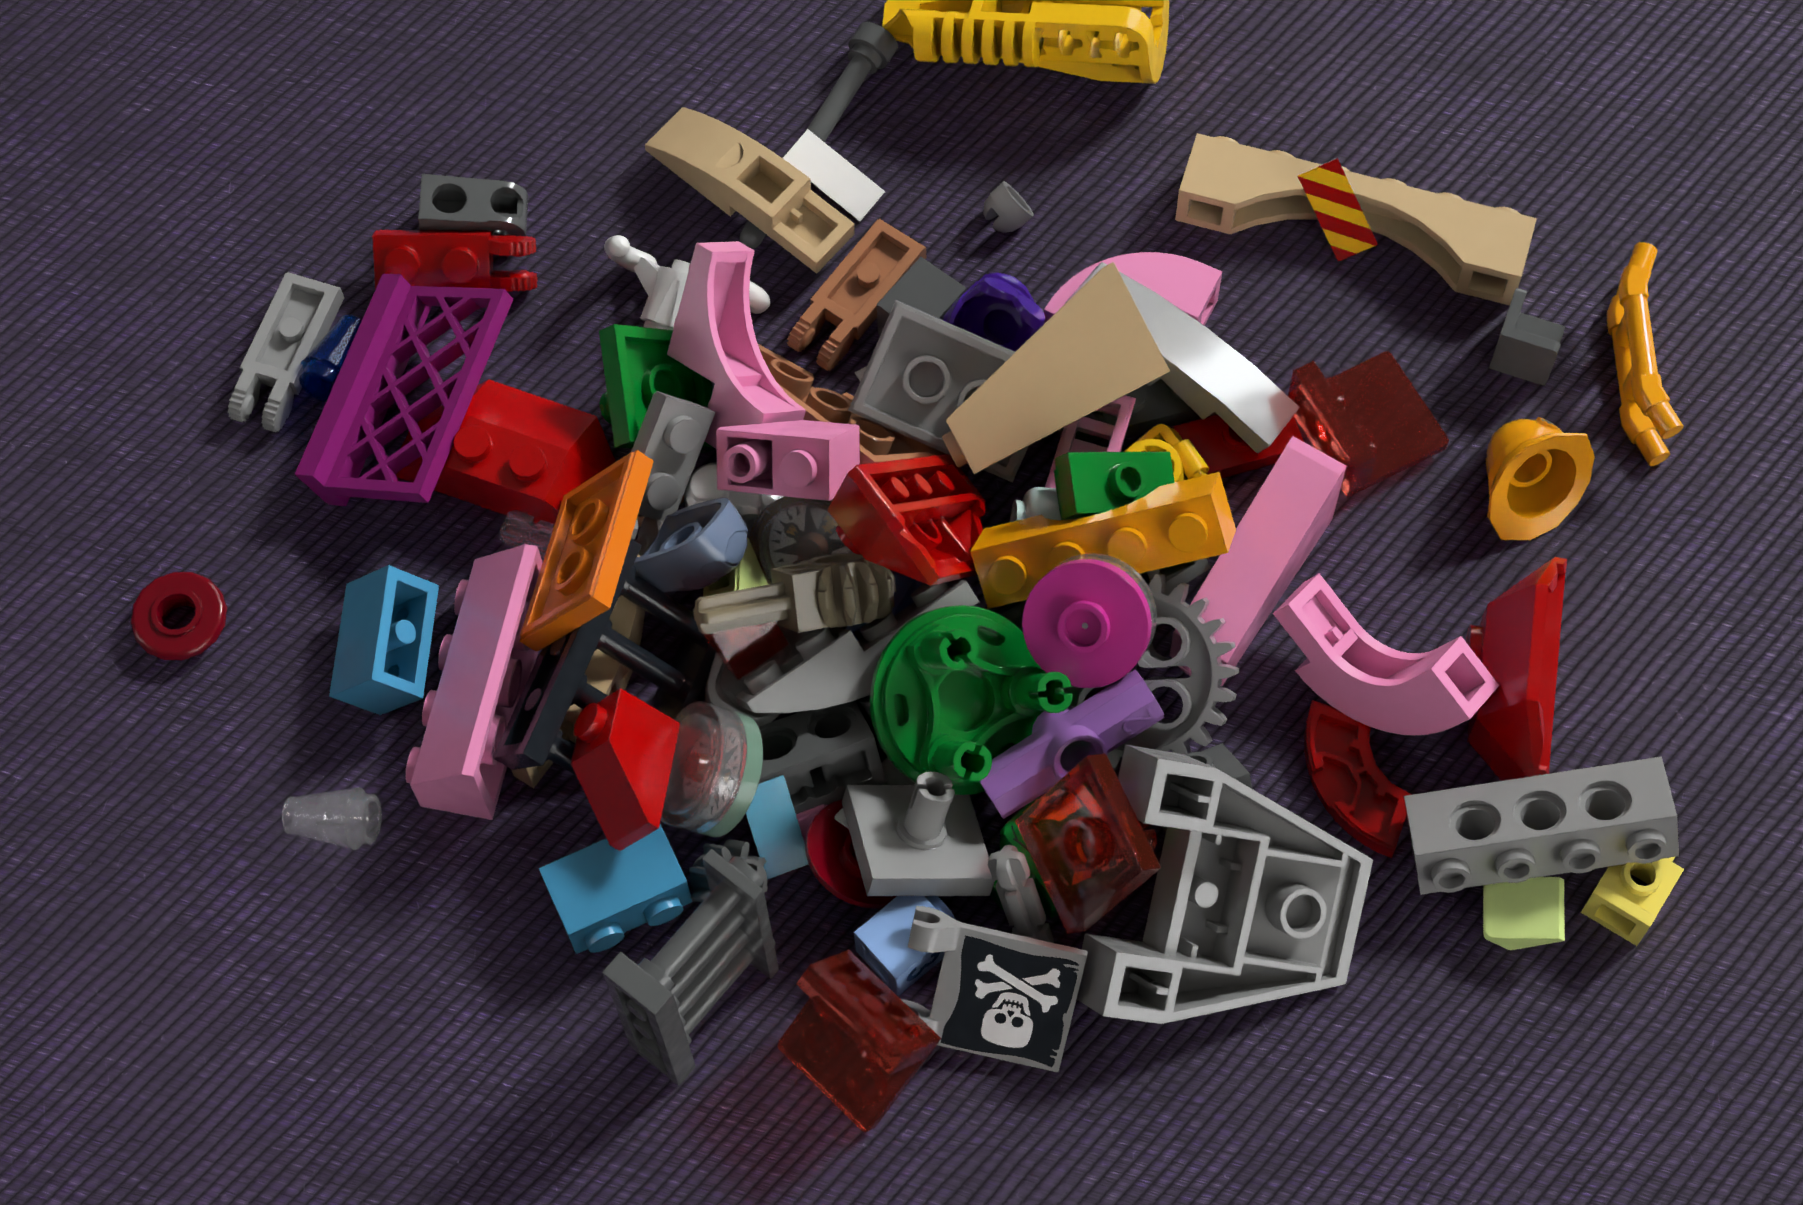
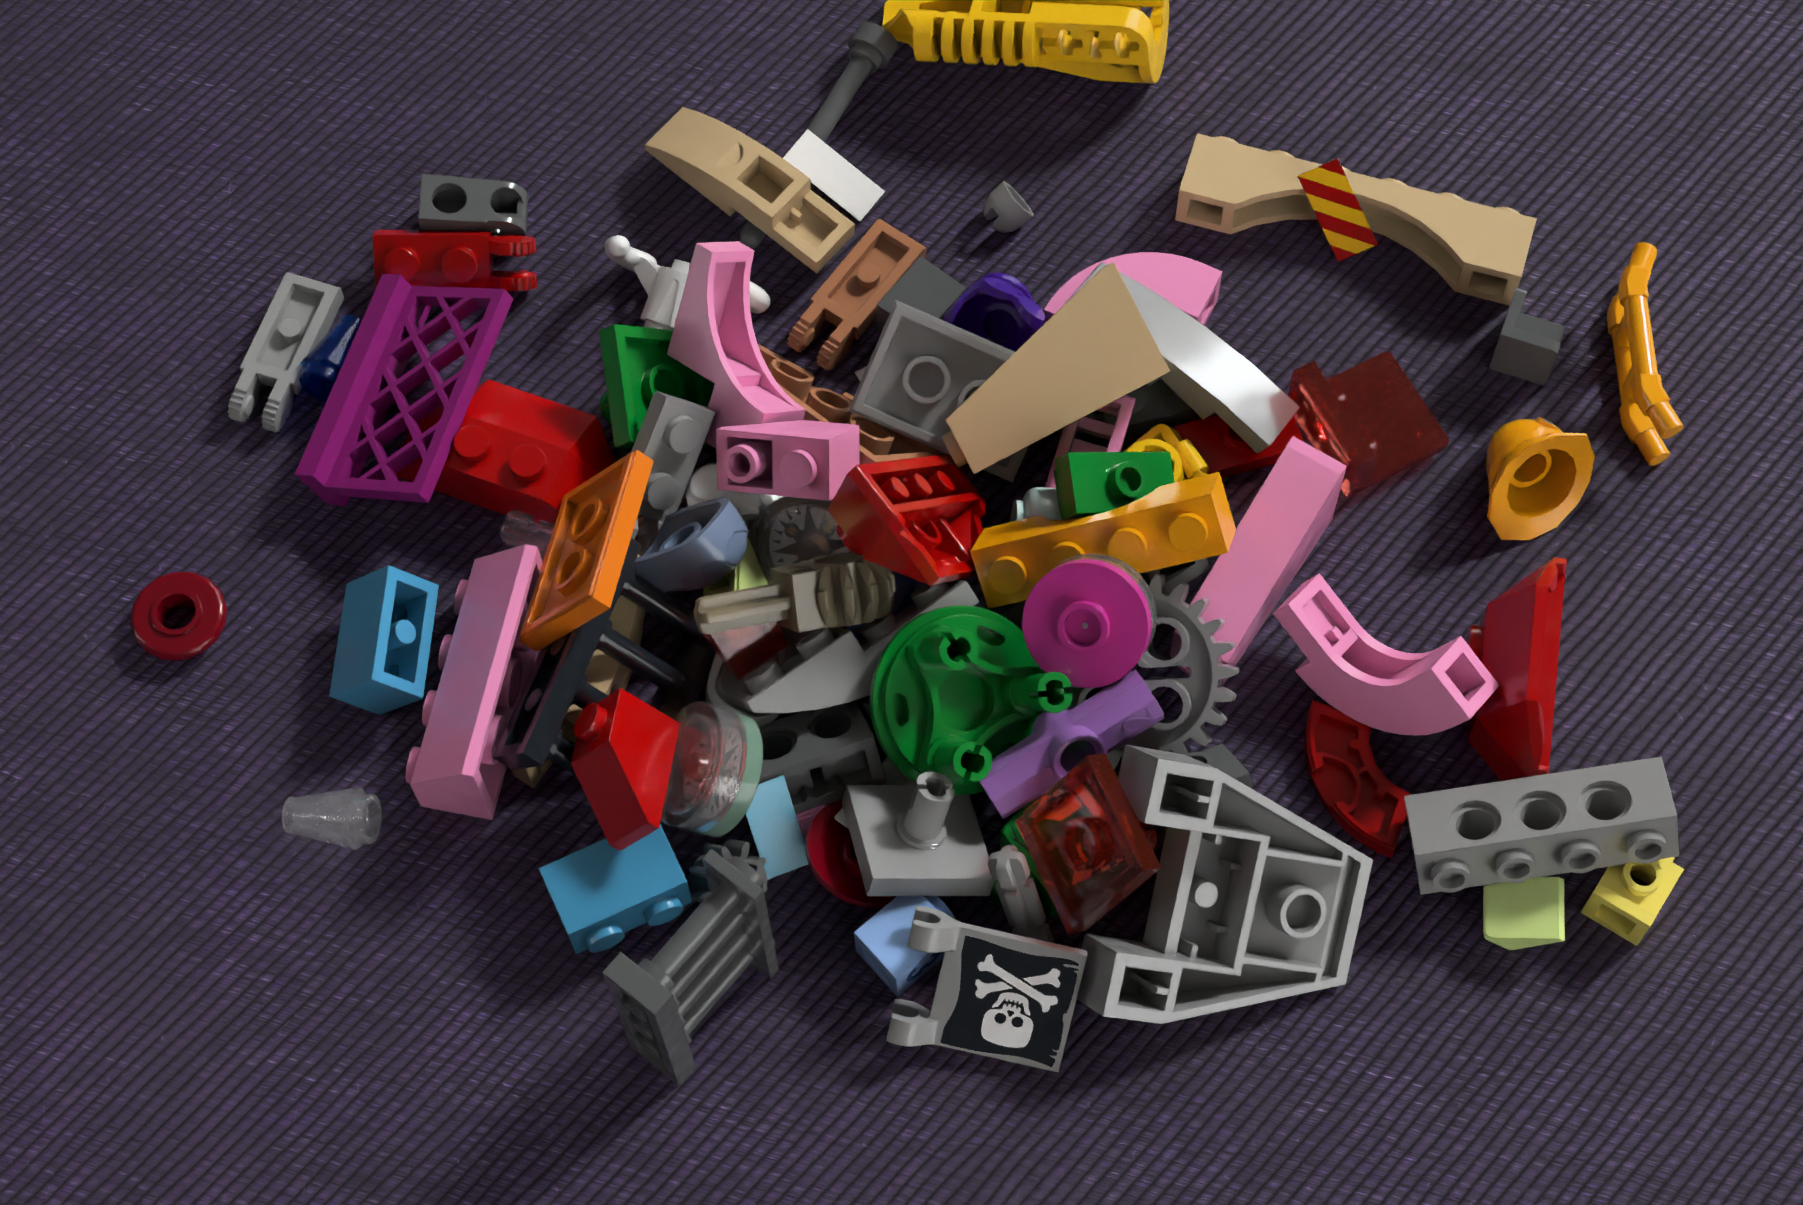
clear red bracket [778,950,942,1132] -> none

